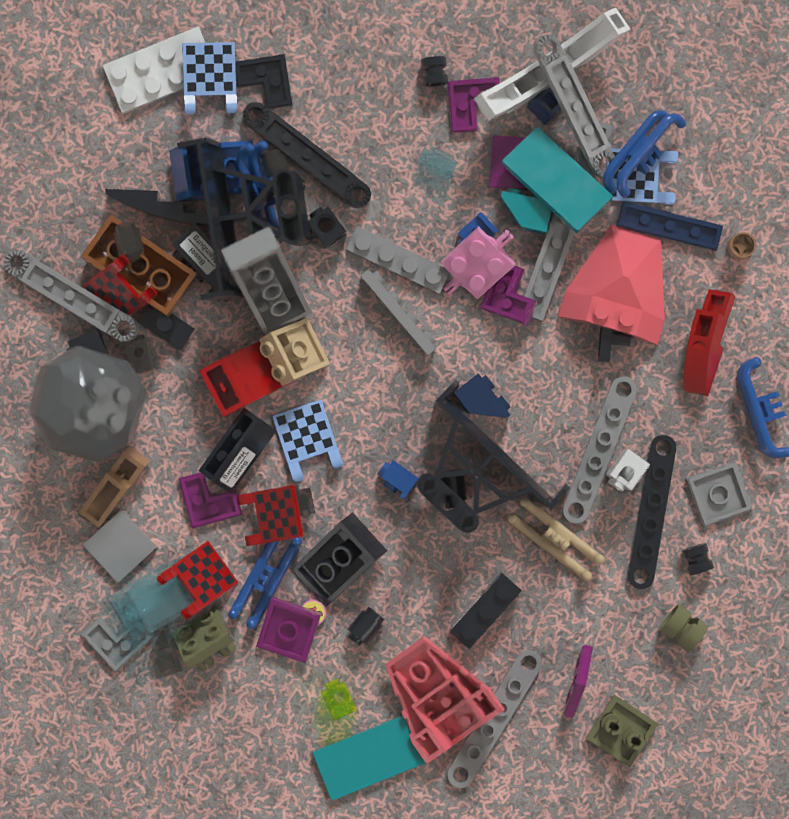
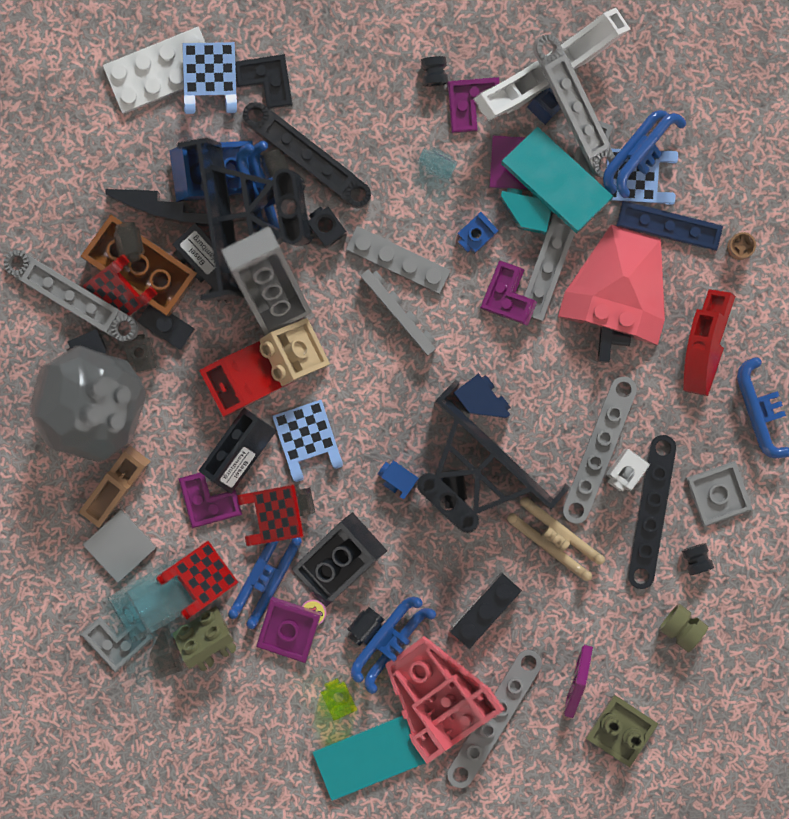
bright pink plate [441,227,515,299] -> none
none -> blue piece [351,596,436,694]

